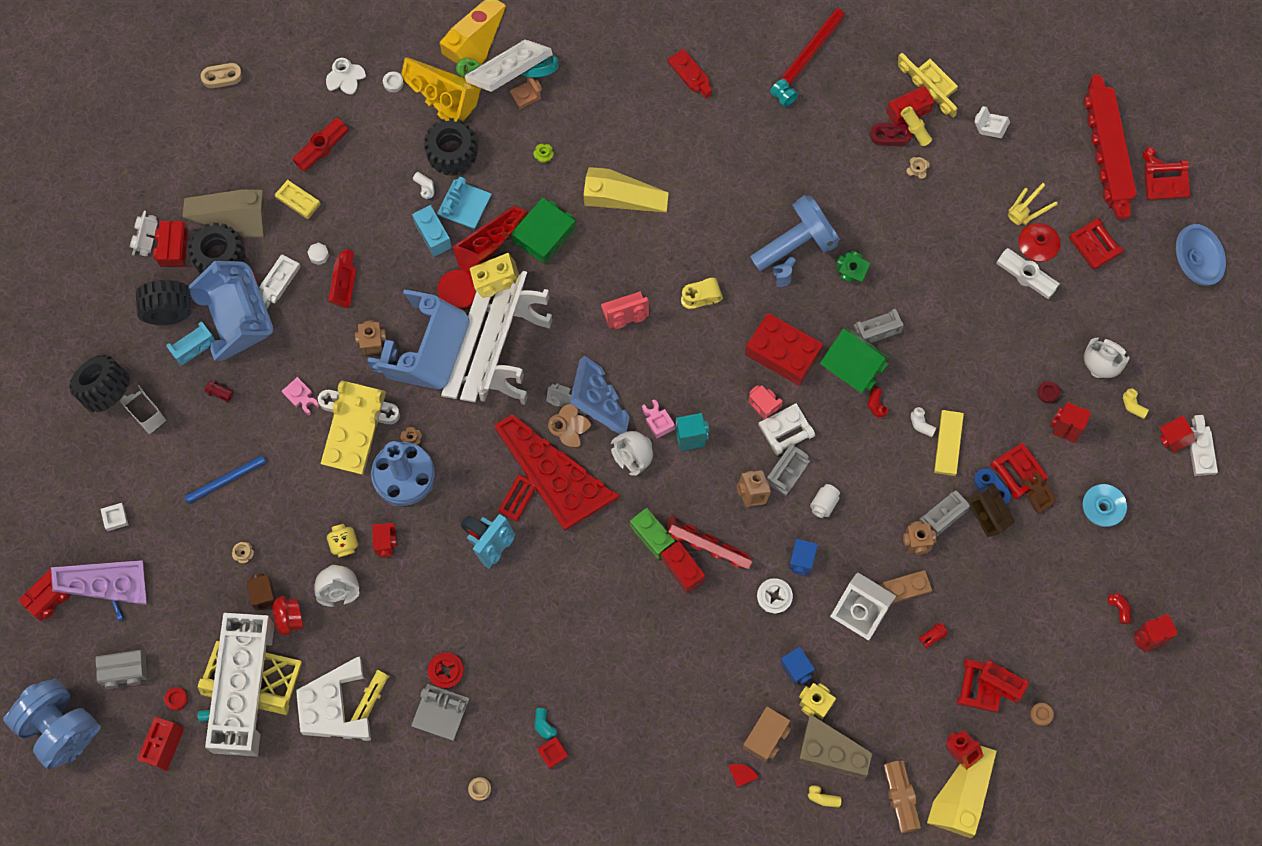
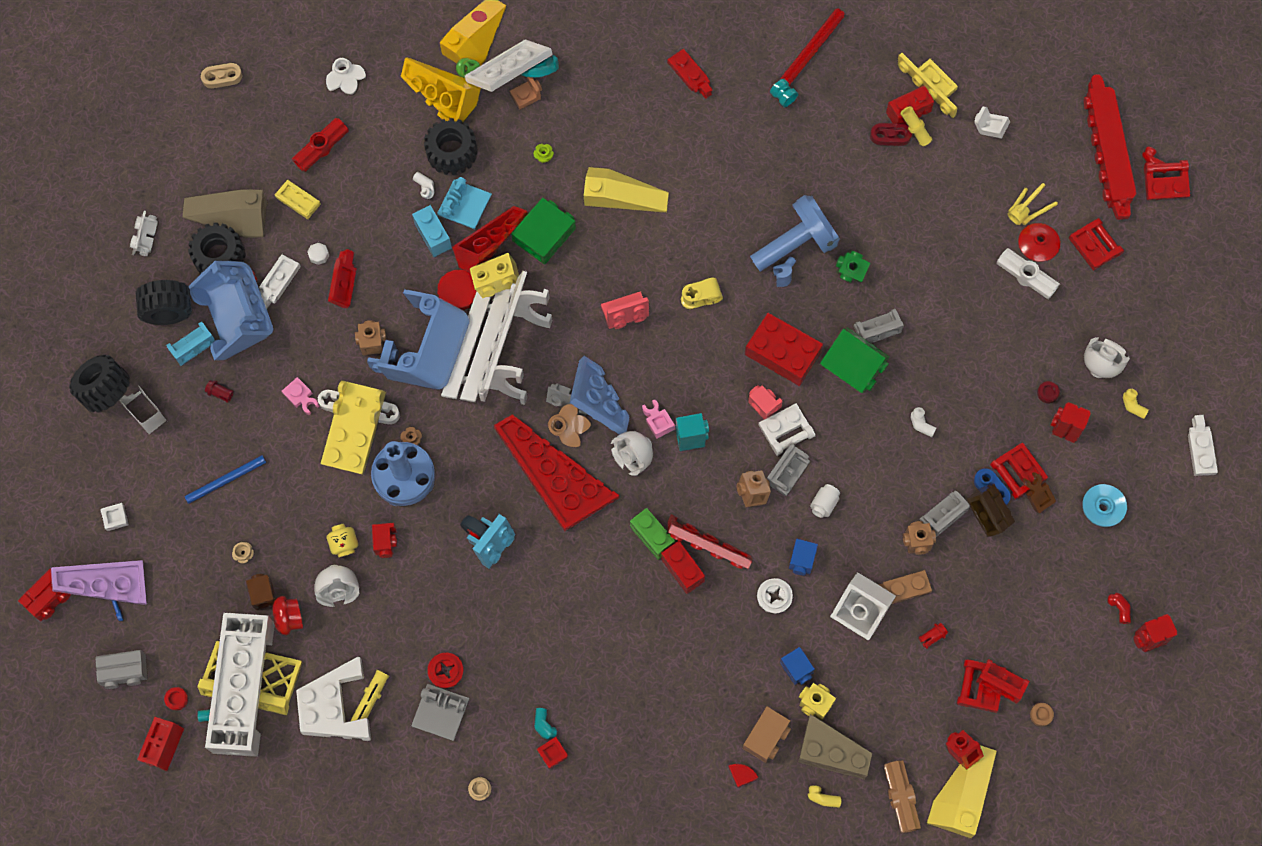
medium blue piece [3,678,101,770] -> none
red brick [153,221,188,267] -> none
white tile [383,72,404,92] -> none
red tile [498,474,536,522] -> none
red arm [868,387,888,418] -> none
tan plate [906,157,930,179] -> none
light yellow tile [934,410,964,476] -> none
red brick [1159,416,1196,453] -> none
medium blue dish [1176,224,1226,286] -> none

